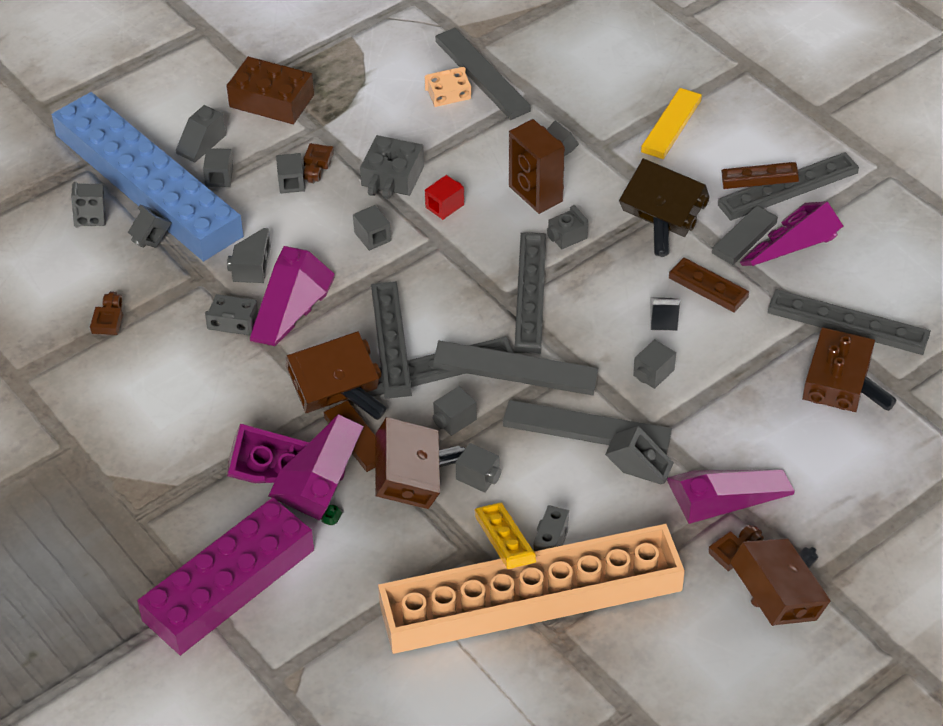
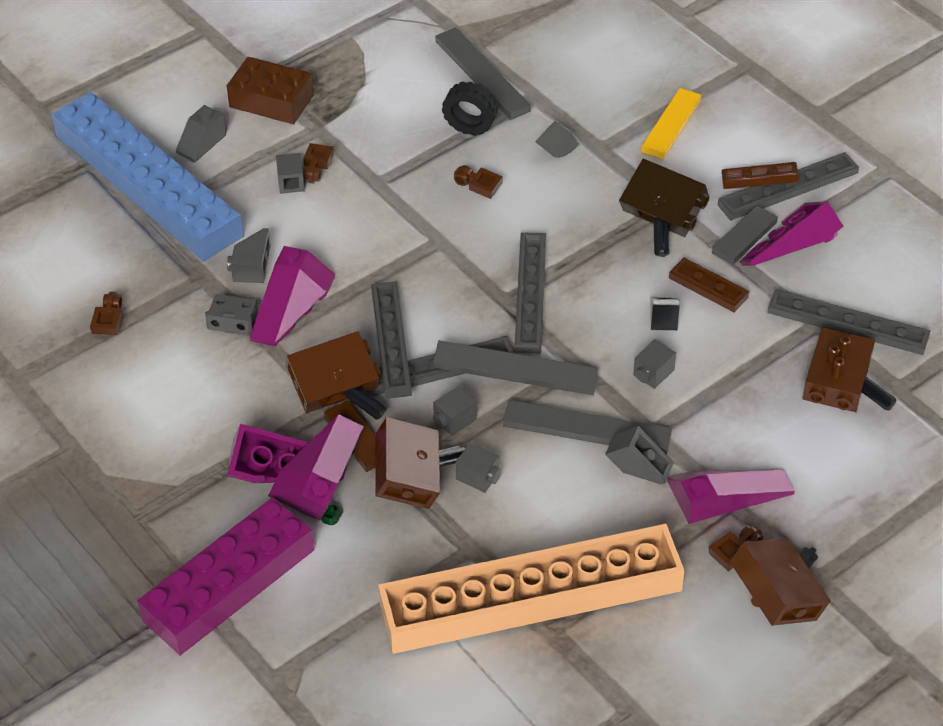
dark grey piece [71,182,105,228] -> none
dark grey brick [128,204,172,248] -> none
dark grey brick [203,148,233,187] -> none
dark grey brick [353,205,391,251] -> none
dark grey hinge [360,135,424,199] -> none
light nougat piece [425,67,471,107] -> none
red brick [425,175,464,220] -> none
yellow tile [475,502,536,569] -> none
reddish brown brick [509,119,565,214] -> none
dark grey piece [533,505,569,551] -> none
dark grey brick [547,205,588,250] -> none
none -> black tyre [442,81,498,136]
none -> reddish brown plate [454,165,503,199]

